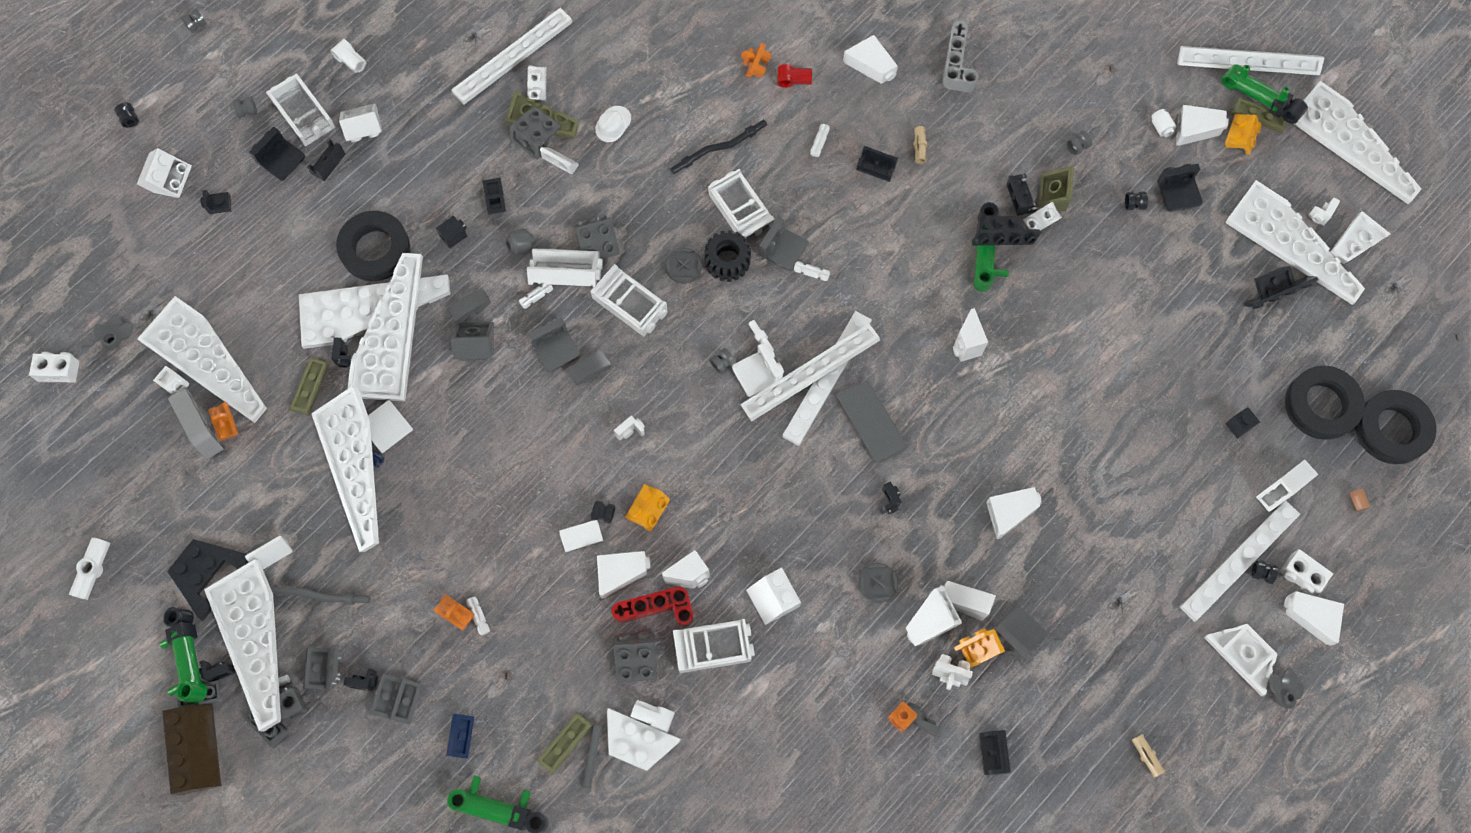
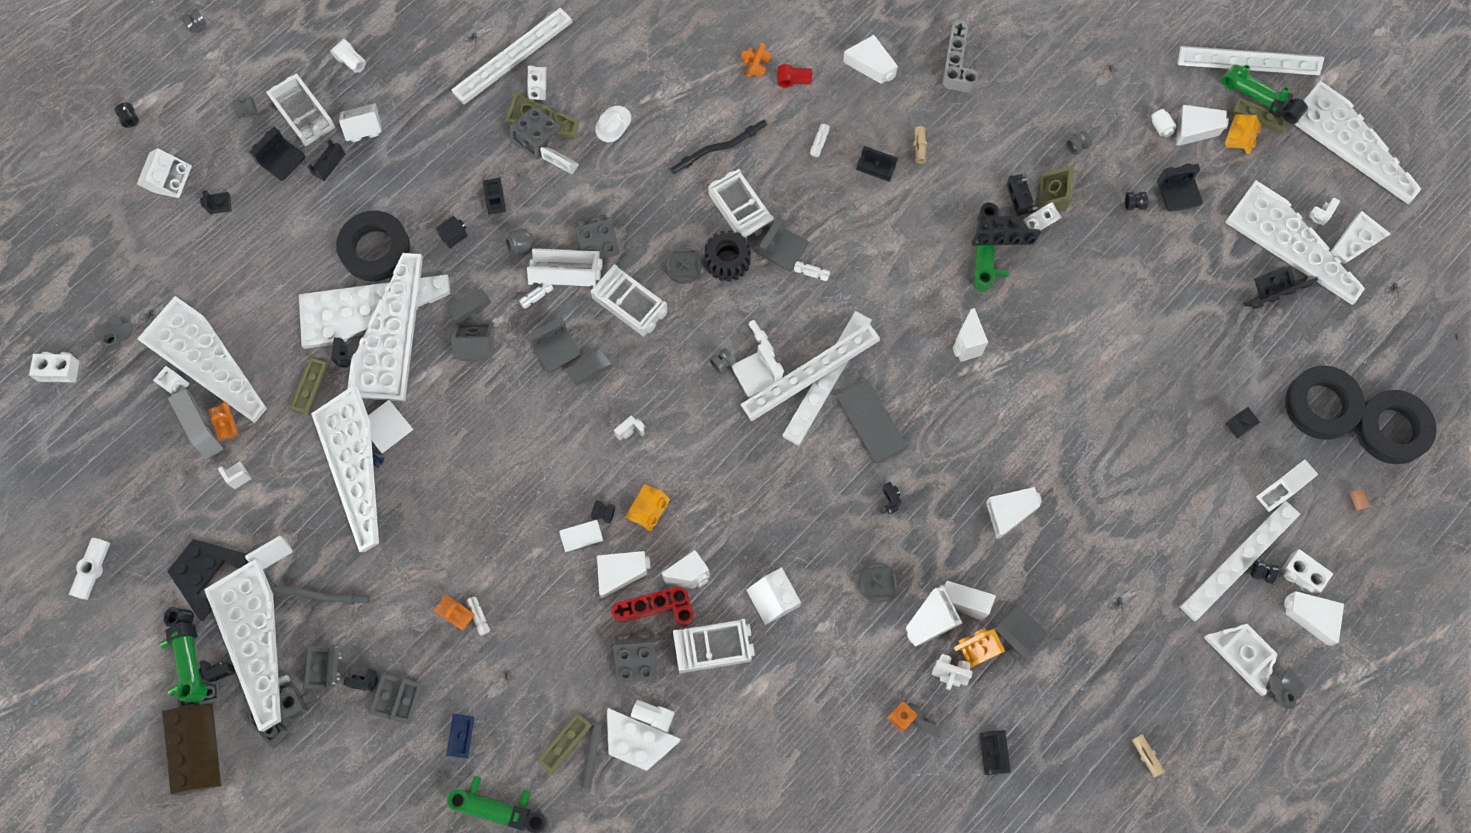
none -> white panel [218,462,252,489]

